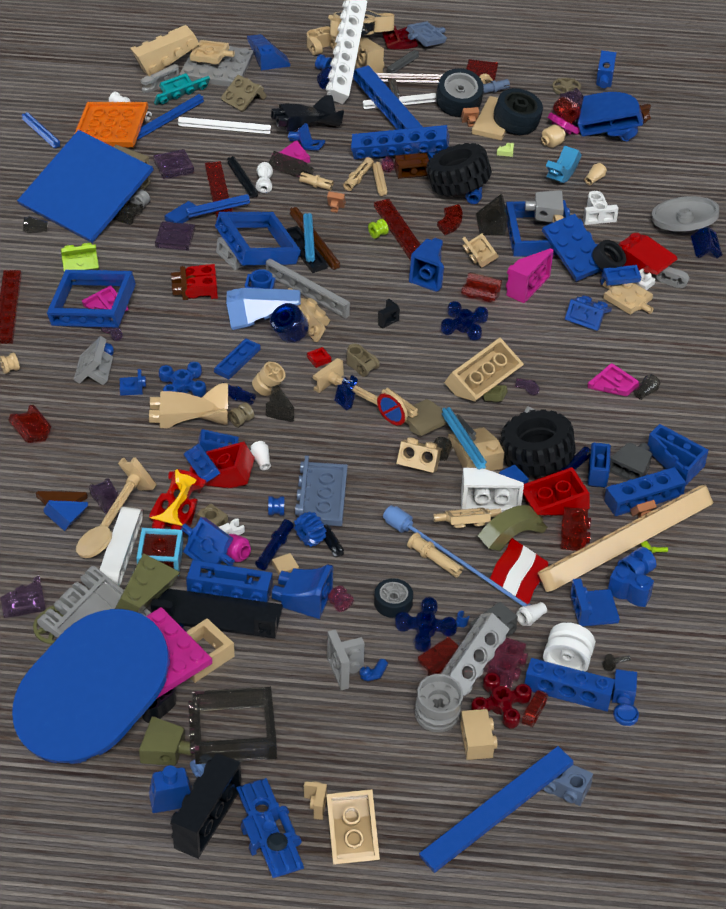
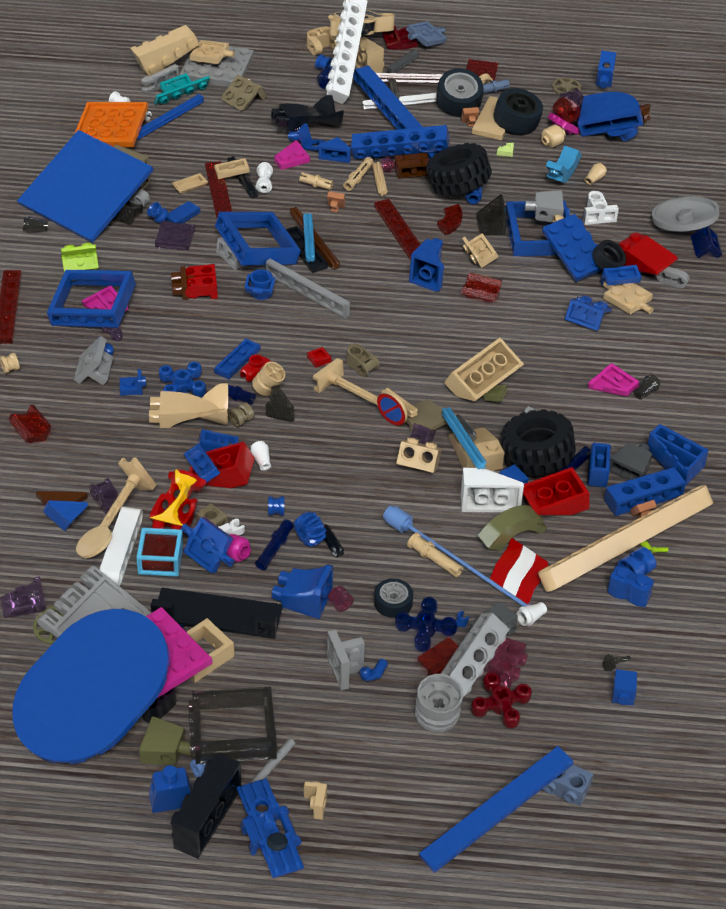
axle [22,112,61,148] -> none
olive wedge [115,553,180,614] -> none
clear purple plate [153,149,194,179] -> none
white axle [178,117,271,134] -> none
blue axle [186,194,250,218] -> none
blue brick [186,560,273,602] -> none
medium blue wedge [226,288,301,330] -> none
blue wedge [247,34,290,70] -> none
clear smoke hinge [269,151,314,178] -> none
clear blue head [270,303,309,343] -> none
tan tile [272,553,299,575] -> none
tan bracket [288,288,330,342] -> none
sand blue bracket [295,455,347,526] -> none
tan slope [326,789,380,865] -> none
clear blue plate [334,375,358,410] -> none
lime wheel [368,219,388,239] -> none
black bracket [378,299,400,328] -> none
clear smoke wheel [430,437,453,461] -> none
tan plate [433,508,501,528] -> none
clear blue gear [441,301,488,341] -> none
tan brick [460,709,497,760] -> none
dark pink slope [506,248,554,303] -> none
clear purple arm [515,378,540,395] -> none
clear red beam [522,690,548,727] -> none
blue brick [525,658,615,712] -> none
white wheel [543,623,596,672] -> none
clear red brick [560,507,591,551] -> none
blue bracket [570,578,620,626] -> none
blue piece [613,704,639,726] -> none
white tile [635,269,655,290] -> none
none -> blue wheel [147,202,168,223]
none -> tan tile [171,173,208,194]
none -> tan tile [214,158,250,179]
none -> red piece [240,354,272,382]
none -> light grey bar [250,738,295,783]
none -> blue slope [319,137,351,163]
none -> clear purple brick [410,423,436,451]

